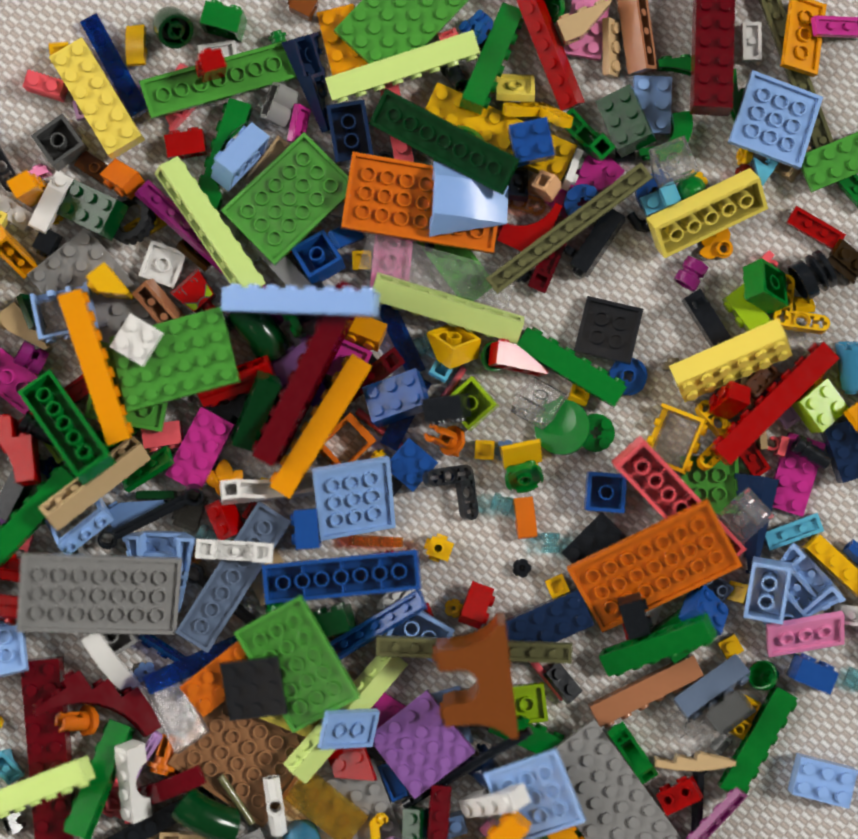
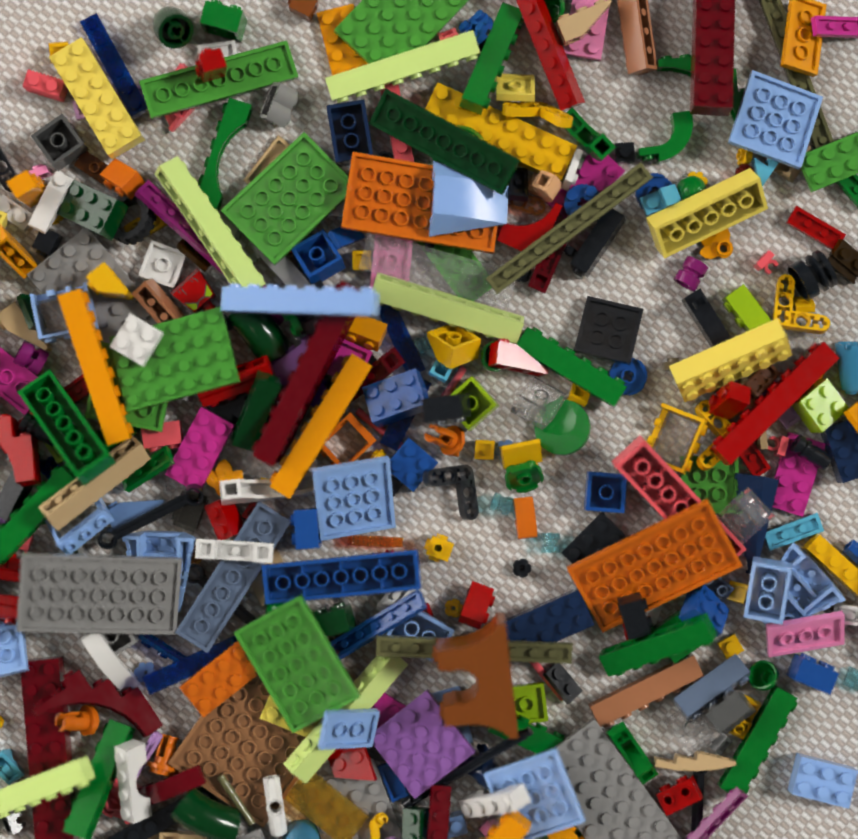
yellow slope [125,25,148,67] -> none
dark green tile [136,491,177,499] -> none
clear plate [142,666,209,754] -> none
red brick [164,127,208,160] -> none
clear light blue wheel [195,523,217,540] -> none
light blue brick [211,122,270,192] -> none
black plate [220,655,288,721] -> none
green plate [268,30,287,44] -> none
dark blue wedge [282,31,330,132] -> none
dark pink plate [287,104,311,143] -> none
black axle [440,65,468,92] -> none
blue brick [508,117,555,167] -> none
yellow plate [544,573,570,599] -> none
green plate [583,414,615,452] -> none
dark green brick [595,84,657,158] -> none
tan plate [602,17,621,79] -> none
black arm [626,212,650,232] -> none
light blue plate [633,75,672,135] -> none
clear slope [649,135,700,188] -> none
white plate [741,22,762,62] -> none
green brick [743,258,788,314] -> none

